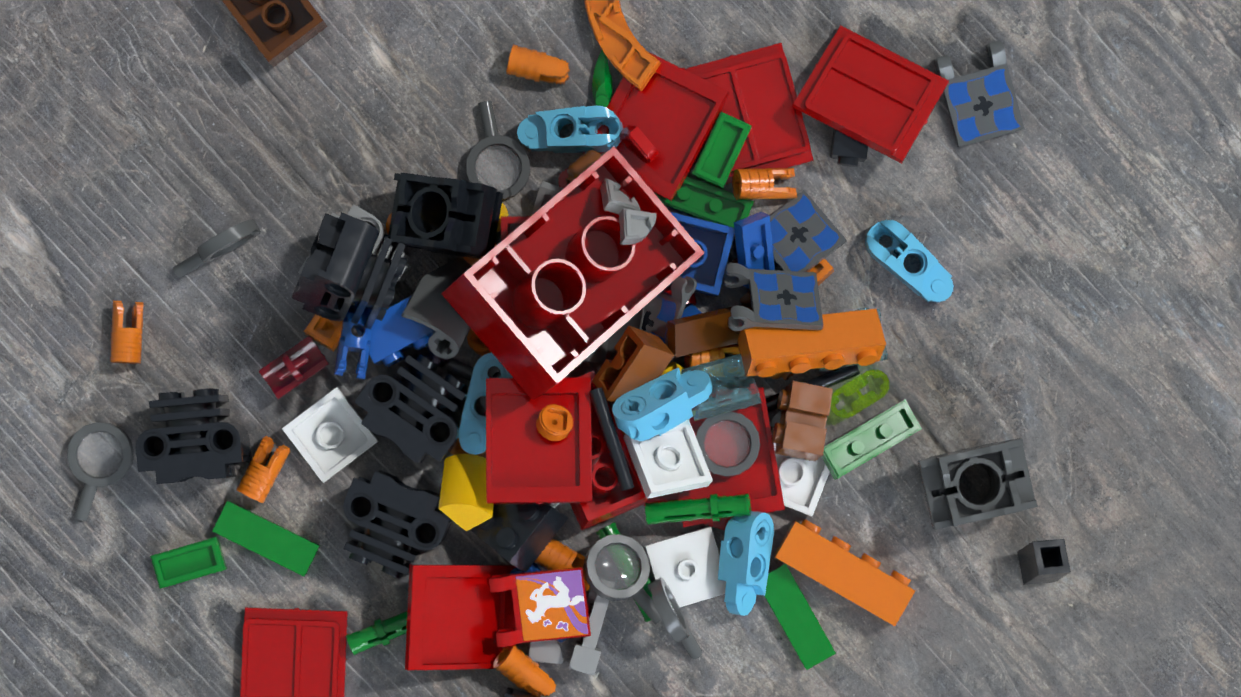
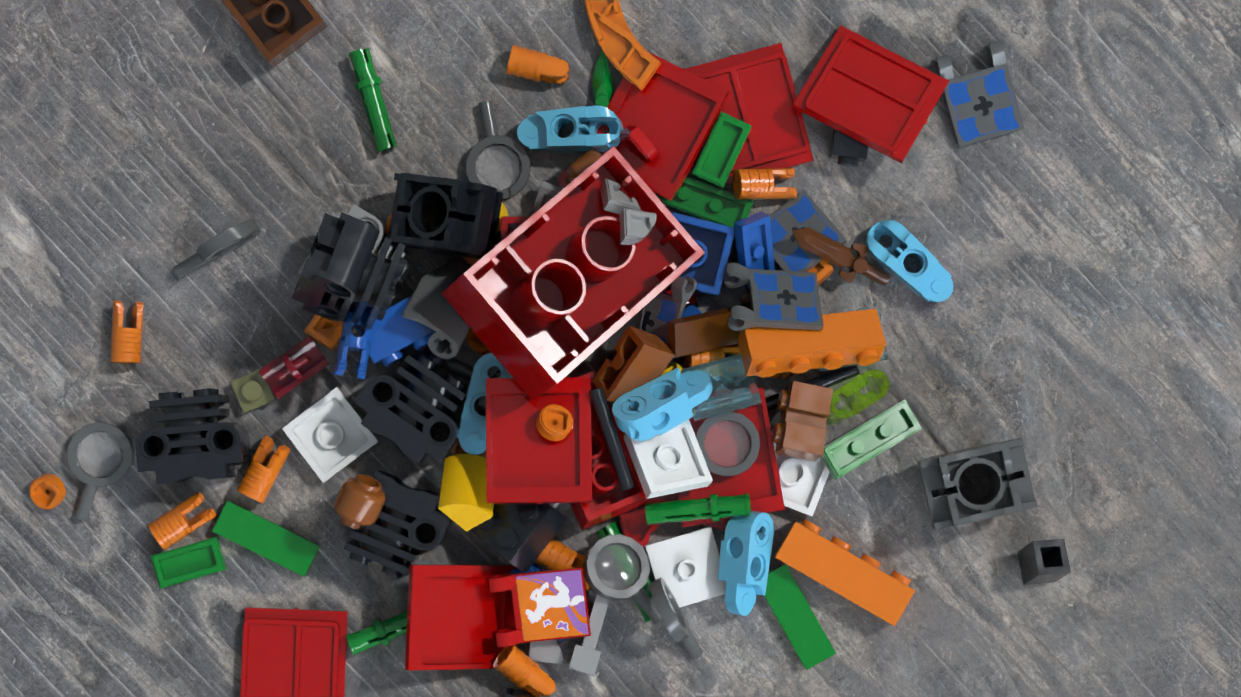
none -> orange tile [29,473,66,510]
none -> orange hinge [148,491,217,550]
none -> olive plate [230,369,277,414]
none -> dark orange head [334,474,386,529]
none -> green pin [349,48,398,152]
none -> red tile [619,507,659,547]
none -> reddish brown sword [792,227,890,286]

